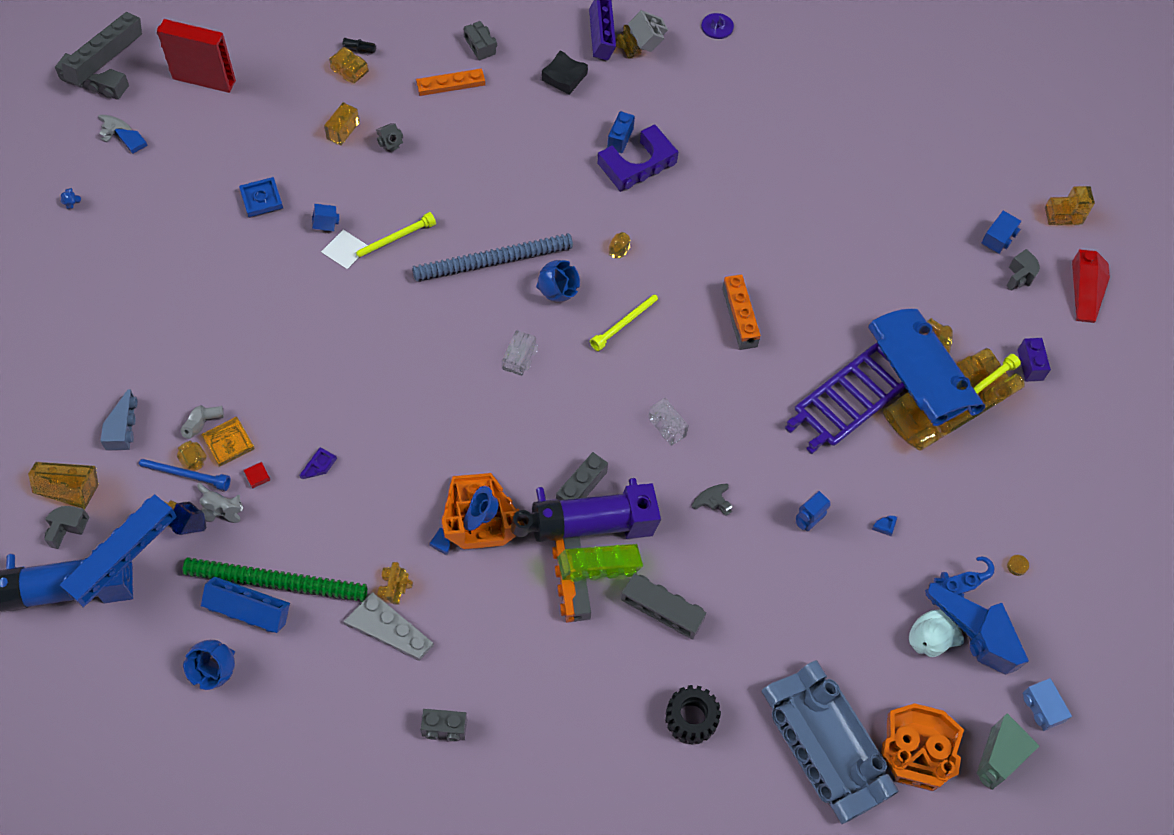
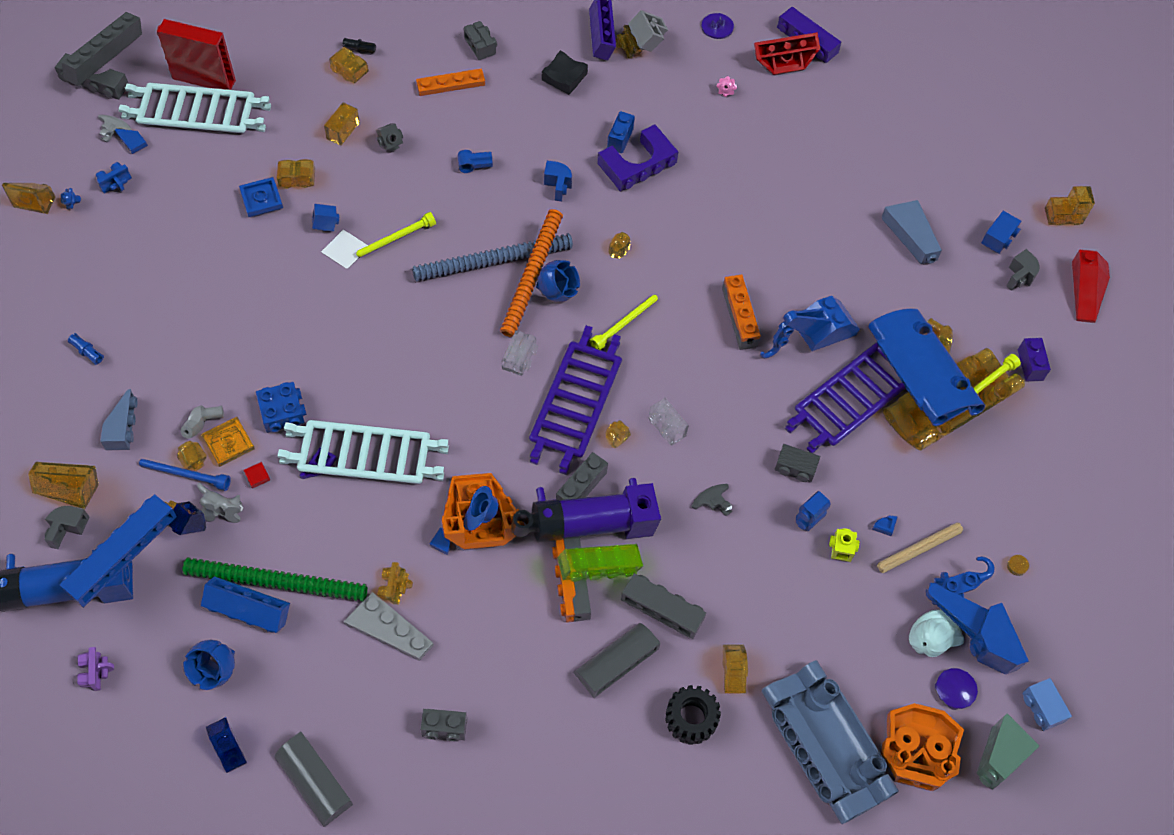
none -> clear yellow slope [2,183,56,214]
none -> blue pin [68,333,104,365]
none -> medium lavender hips [77,647,114,691]
none -> blue hips [96,162,132,194]
none -> light aqua bar [118,83,271,133]
none -> clear blue slope [206,717,247,773]
none -> blue brick [256,382,307,433]
none -> dark grey brick [275,731,353,827]
none -> clear yellow brick [277,159,315,188]
none -> light aqua bar [278,420,449,484]
none -> blue piece [457,150,493,173]
none -> orange piece [500,209,563,337]
none -> dark purple bar [529,325,622,475]
none -> blue brick [544,160,572,202]
none -> dark grey brick [573,623,660,698]
none -> clear yellow piece [606,420,631,448]
none -> bright pink plant [716,76,737,97]
none -> clear yellow brick [722,645,748,693]
none -> red wedge [754,32,820,75]
none -> blue slope [760,295,860,358]
none -> dark grey brick [774,443,821,482]
none -> dark purple brick [777,7,842,63]
none -> neon yellow brick [829,528,859,562]
none -> tan axle [877,523,963,573]
none -> sand blue slope [882,200,942,264]
none -> dark purple dish [935,668,978,710]

